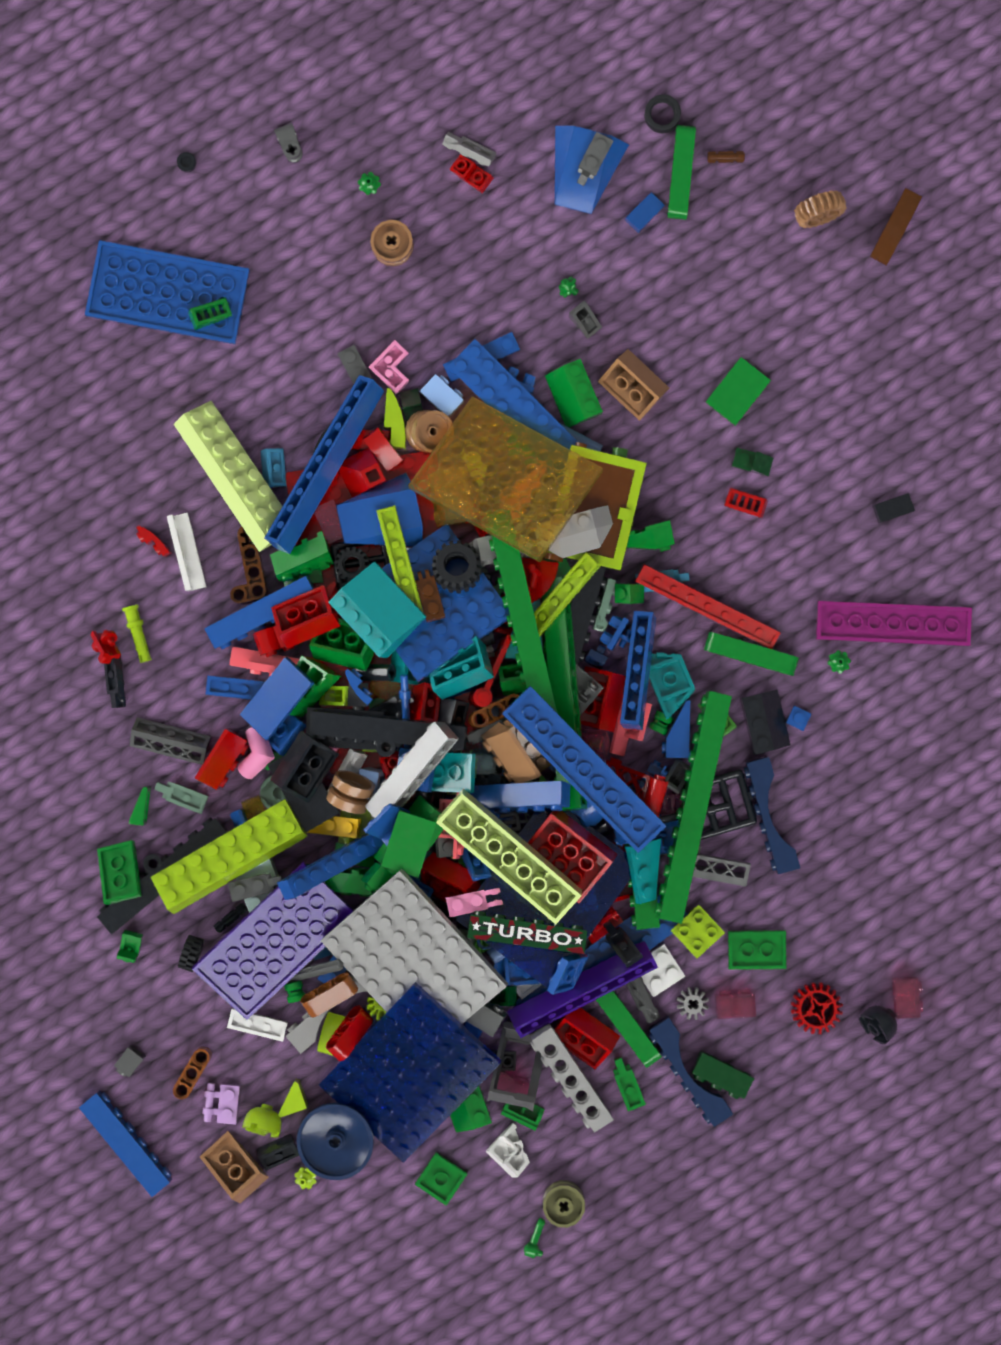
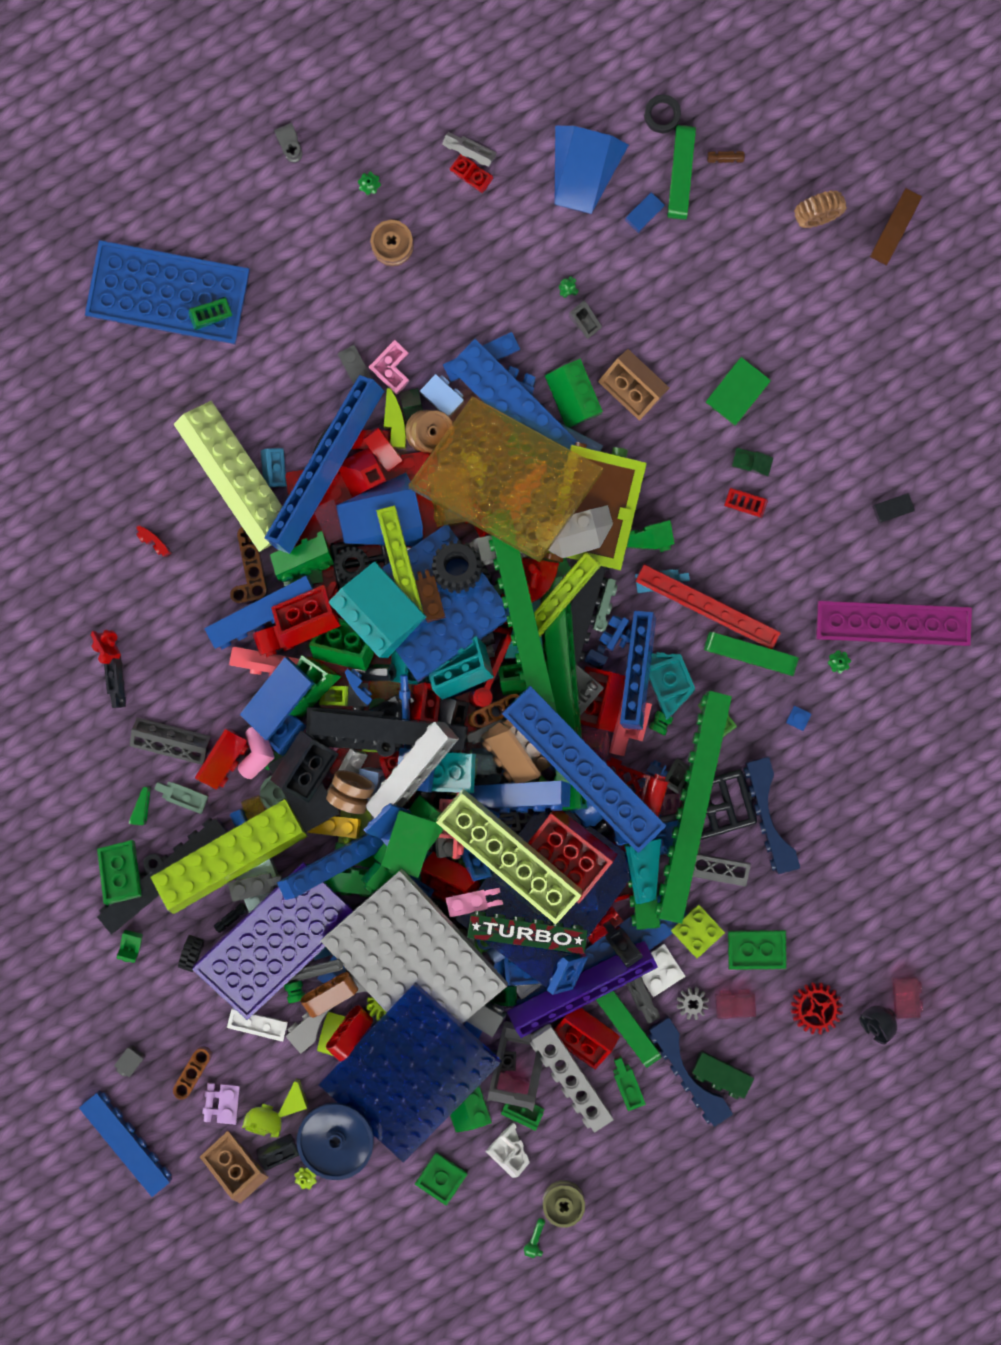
lime pin [122,604,152,663] -> none
white fence [167,513,207,592] -> none
black tile [177,152,197,173] -> none
blue plate [205,676,265,700] -> none
dark grey hinge [577,132,613,186] -> none
green brick [615,584,644,604] -> none
blue slope [661,700,690,758] -> none
black slope [740,689,791,755] -> none

